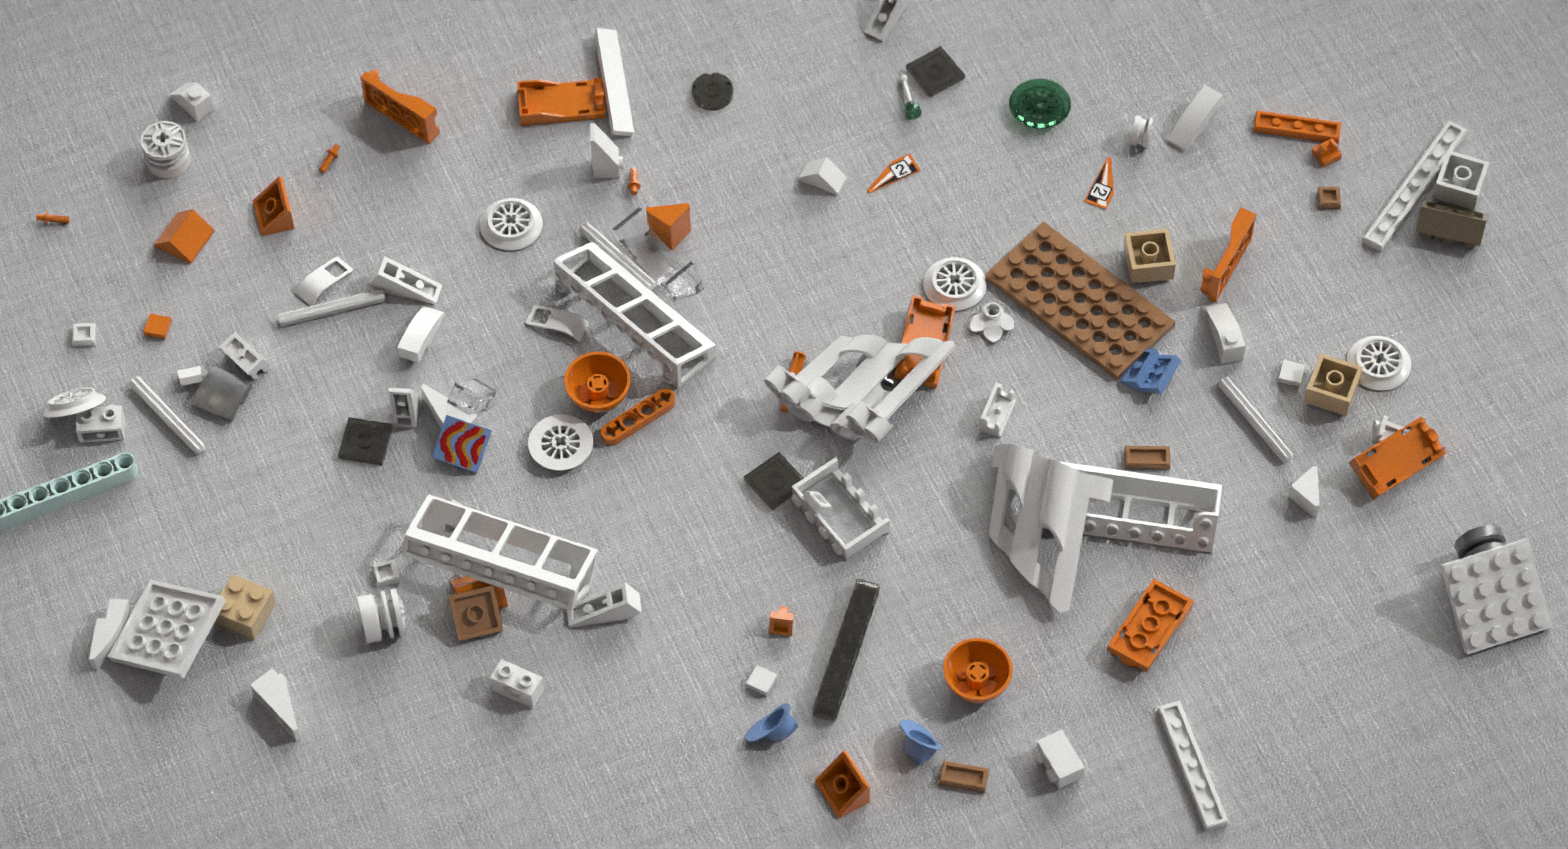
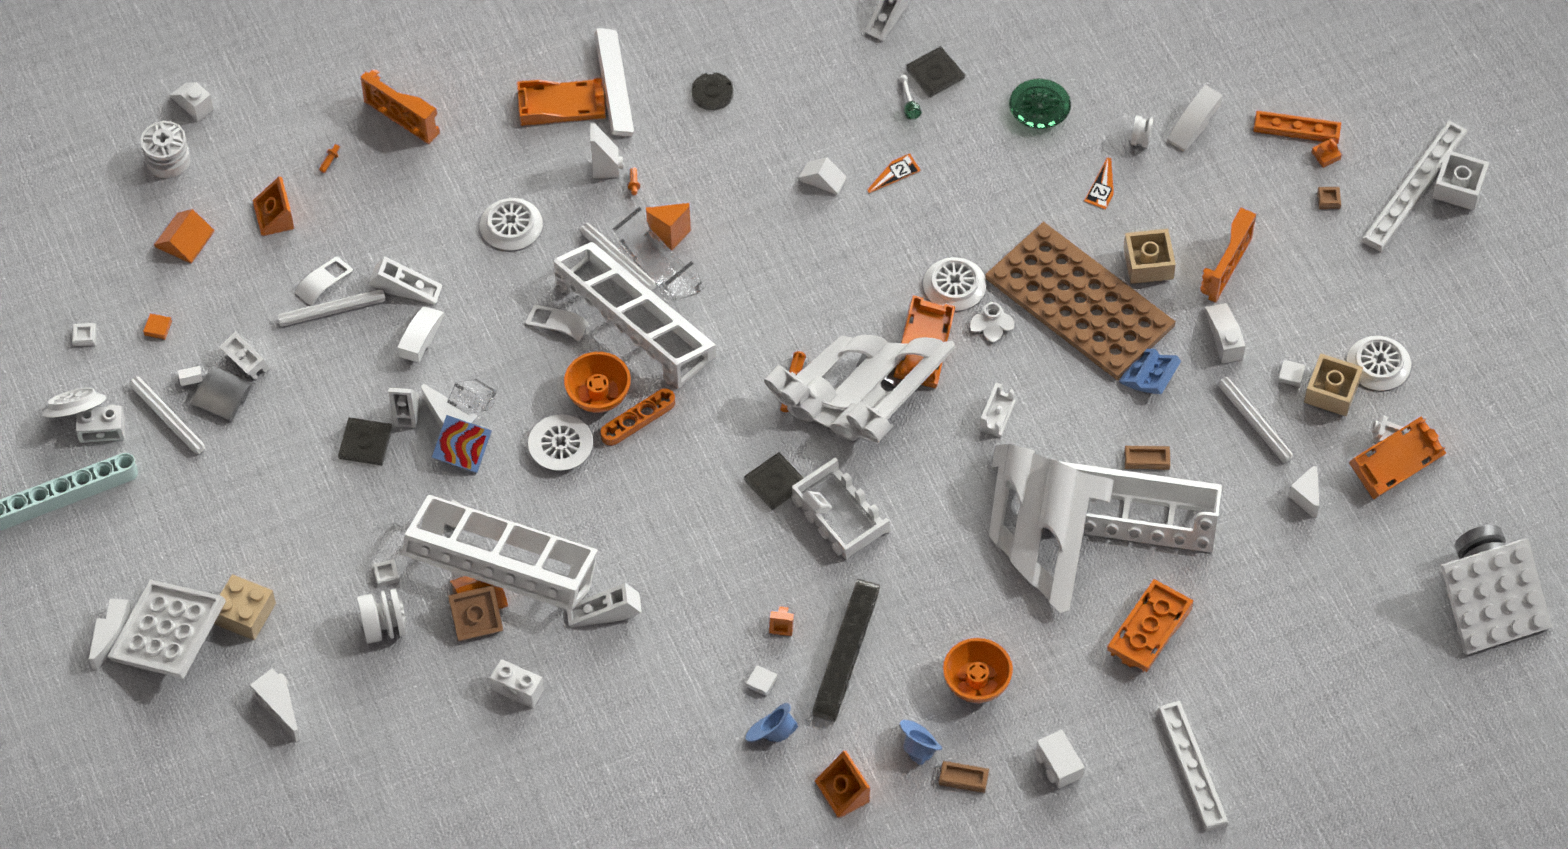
orange piece [36,211,70,224] -> none
dark tan slope [1416,200,1488,248] -> none

